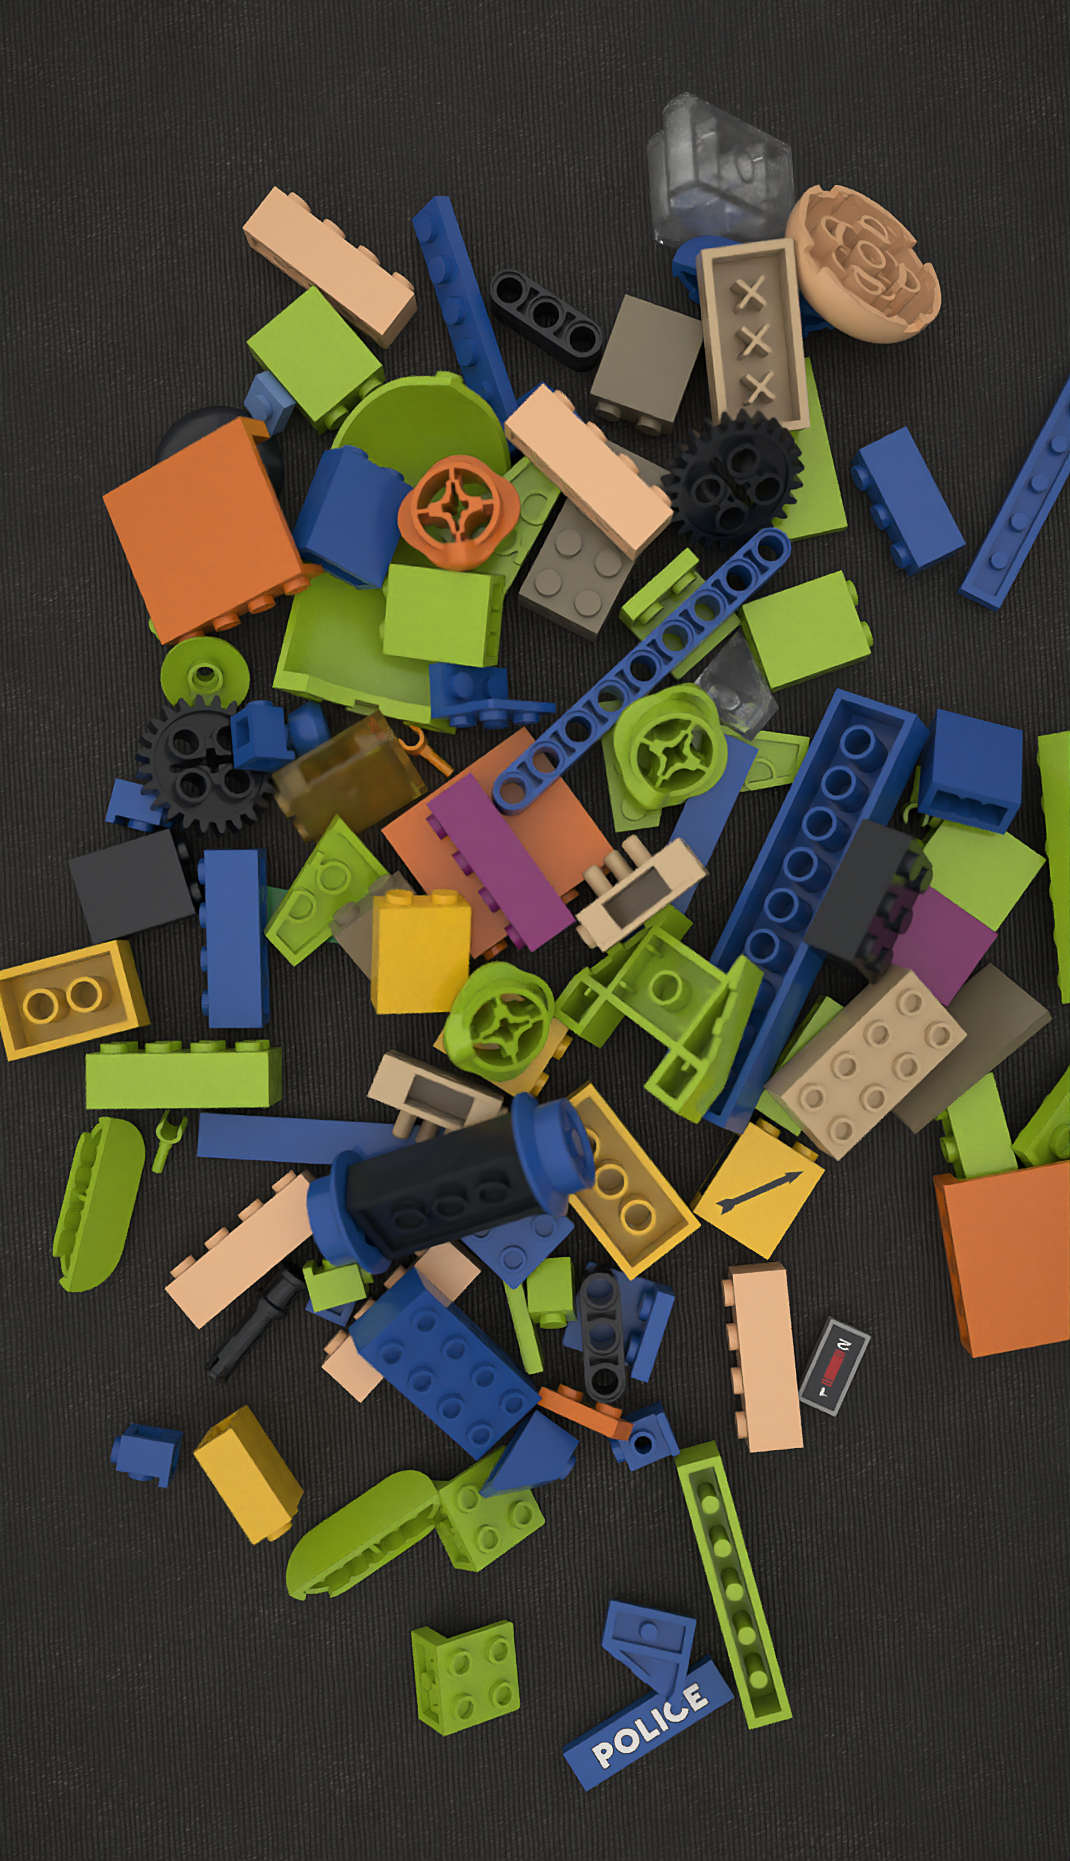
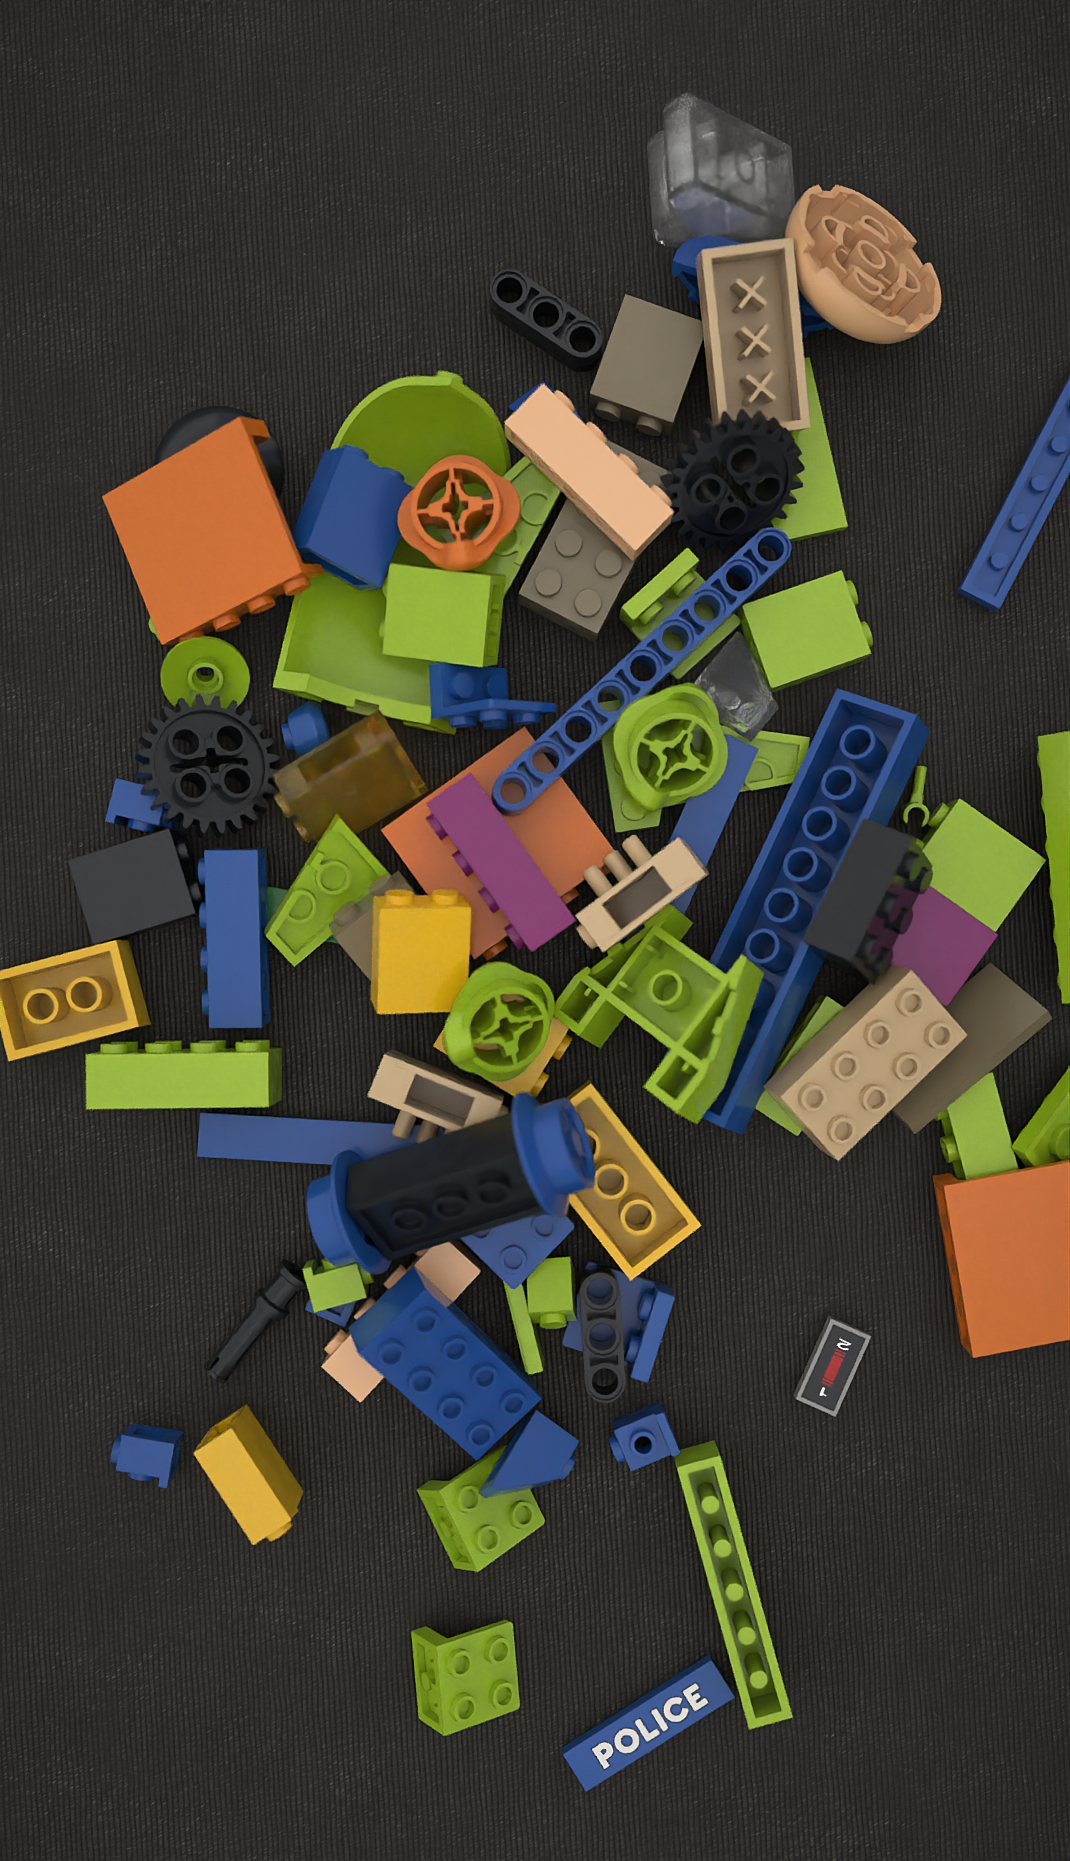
lime brick [53,1117,145,1292] -> none
lime hand [151,1110,188,1173] -> none
light nougat brick [165,1168,316,1329] -> none
blue brick [230,700,296,772] -> none
light nougat brick [242,186,417,350] -> none
medium blue plate [243,370,297,436] -> none
lime brick [247,285,386,435] -> none
lime brick [286,1470,442,1600] -> none
light orange hand [399,725,455,777] -> none
blue plate [412,196,522,460] -> none
orange plate [537,1383,634,1441] -> none
blue wing [600,1597,697,1709] -> none
yellow brick [689,1117,825,1260] -> none
light nougat brick [722,1262,803,1453] -> none
blue brick [851,426,966,577] -> none
blue brick [917,708,1023,835] -> none

